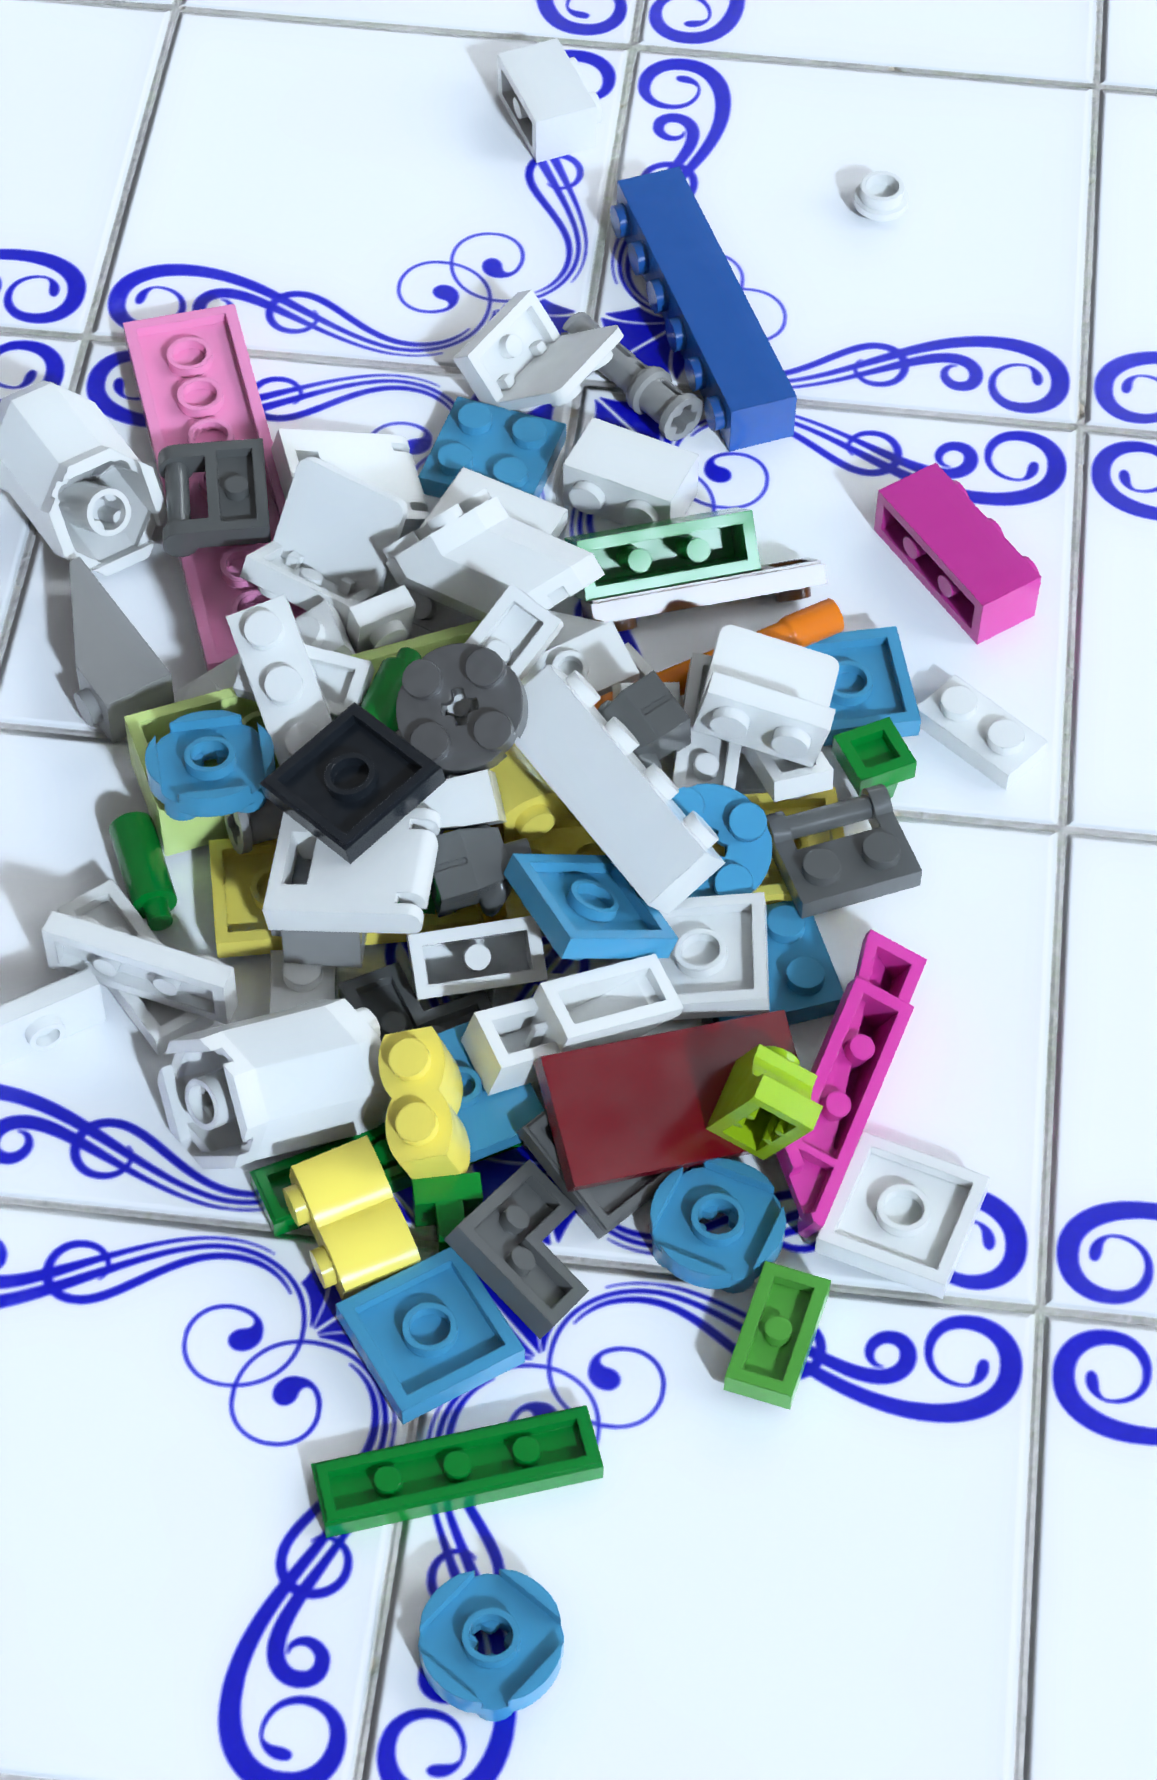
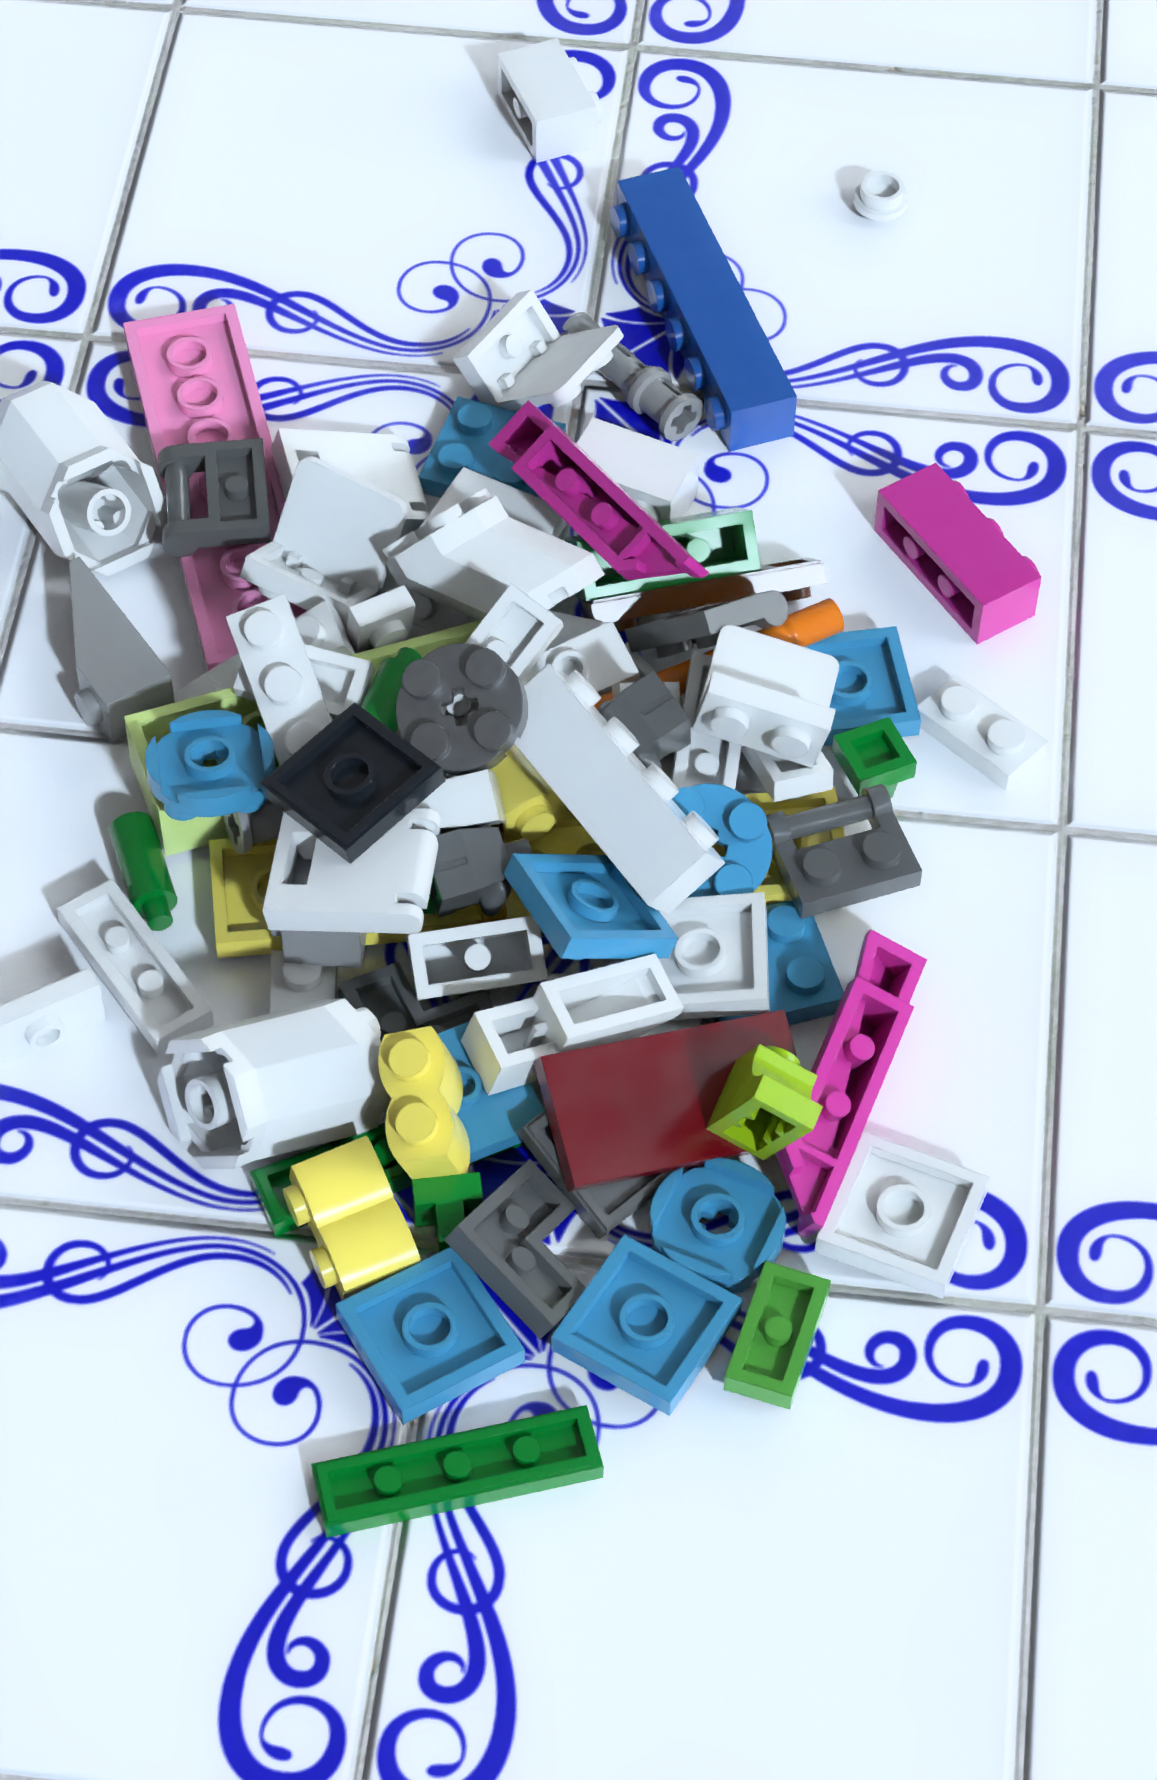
white plate [41,910,238,1024] -> none
dark azure plate [418,1569,564,1722] -> none
none -> dark pink wedge [489,400,709,580]
none -> dark azure plate [551,1234,742,1416]
none -> dark grey plate [625,590,789,658]

